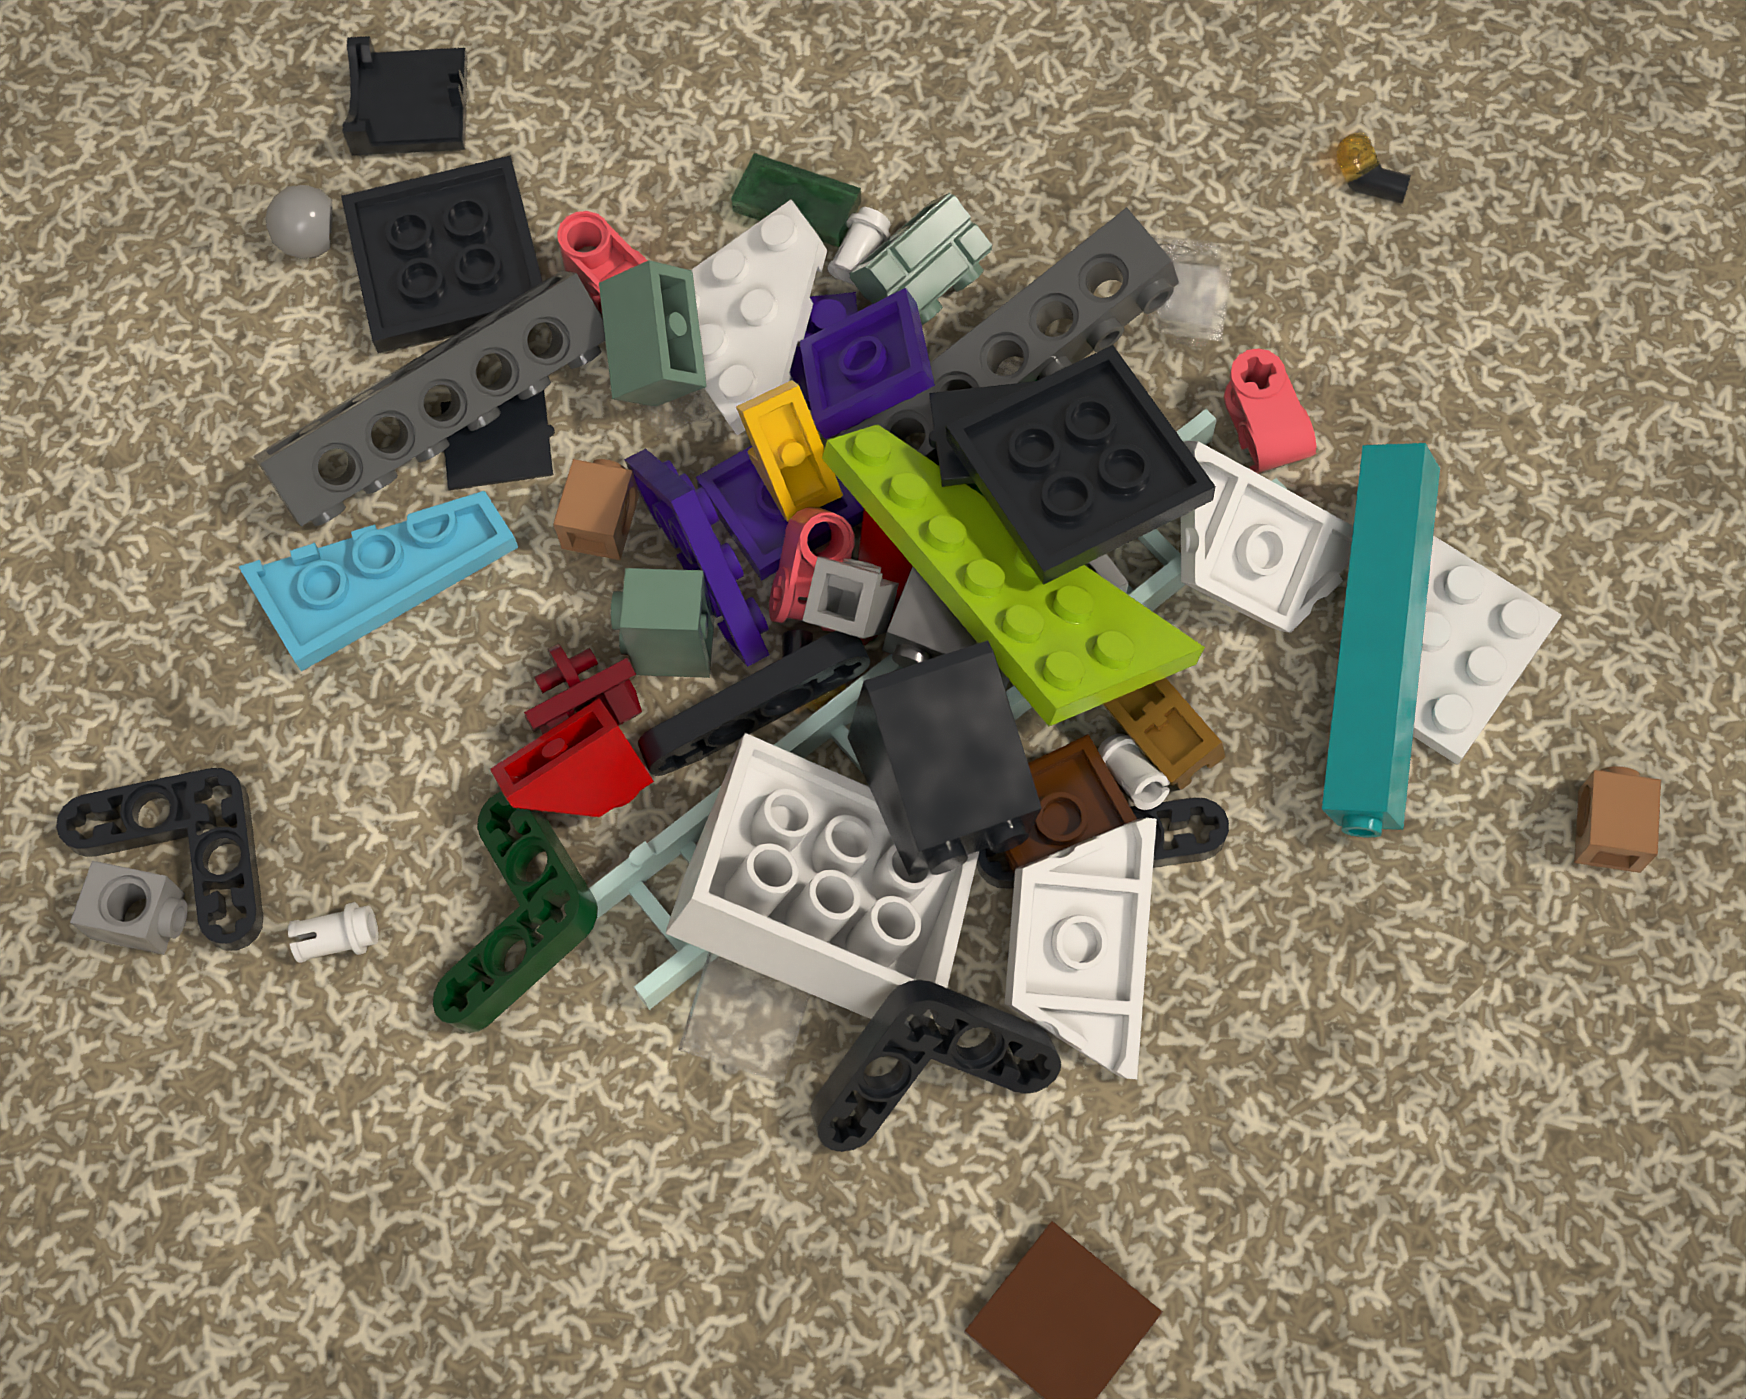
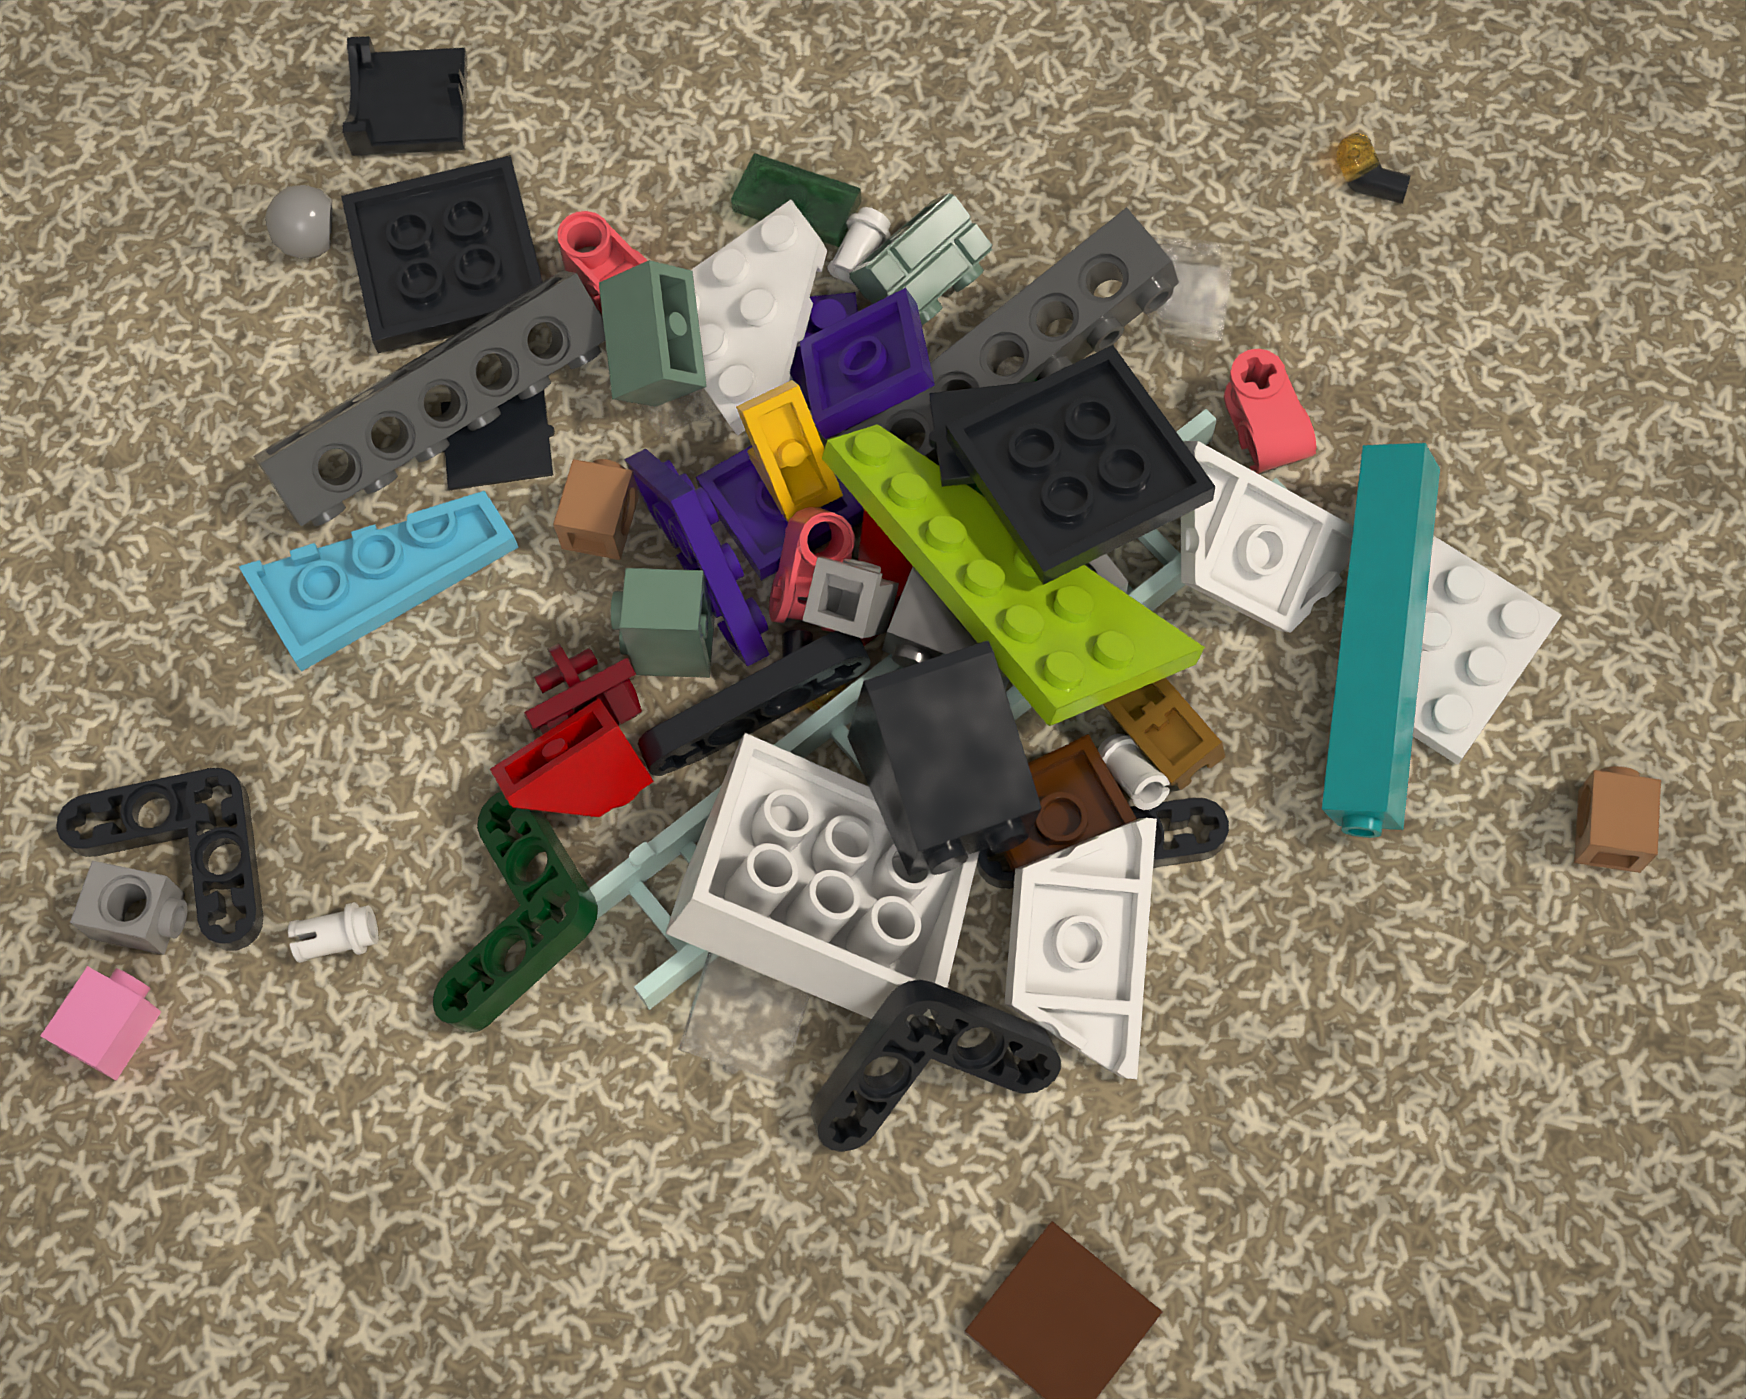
none -> bright pink brick [41,966,161,1081]

